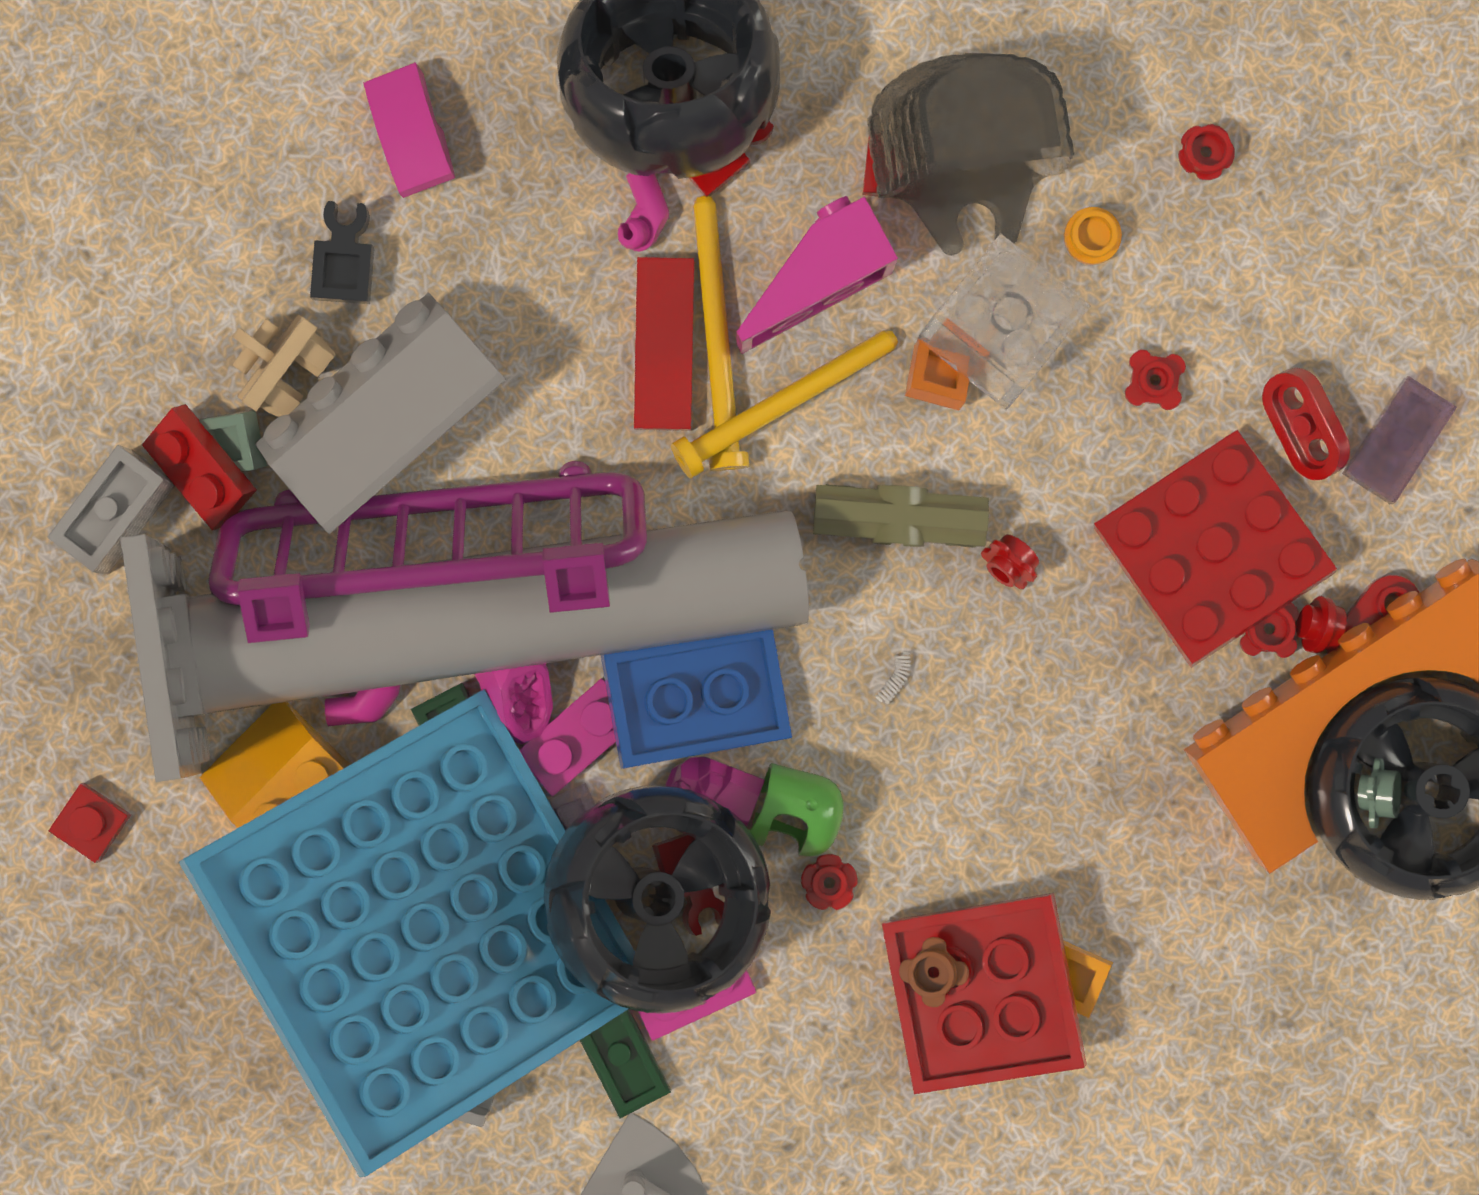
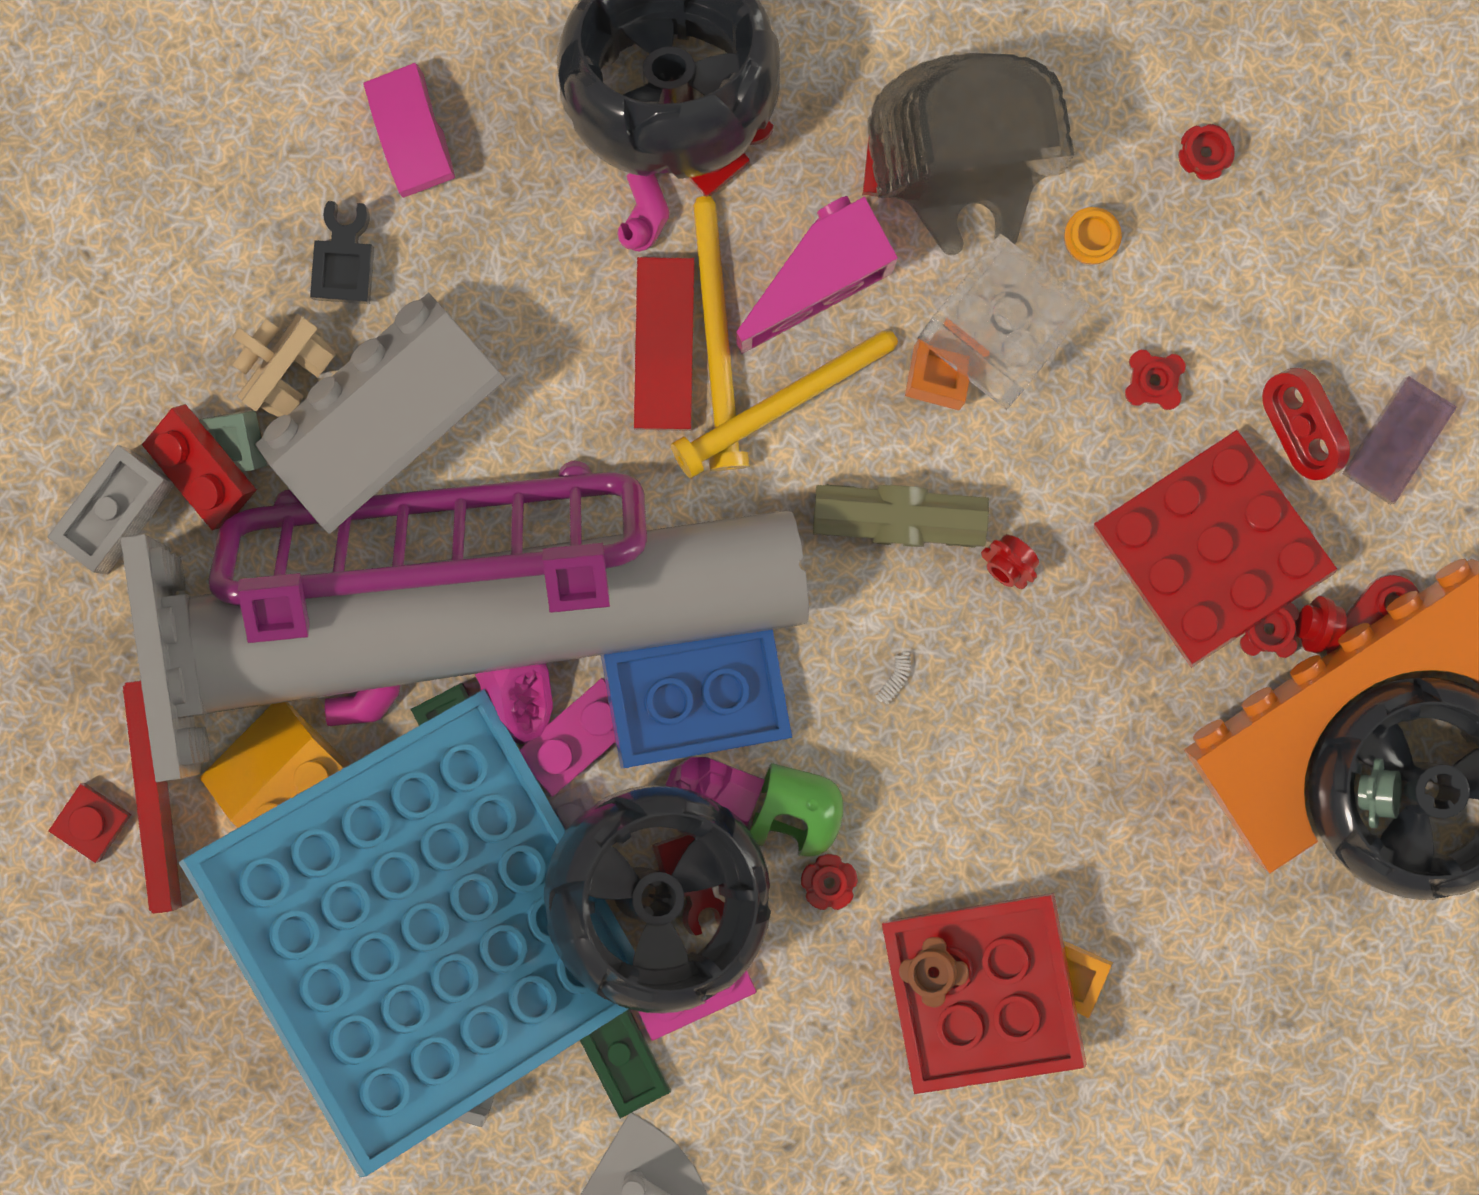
none -> red tile [123,681,182,914]

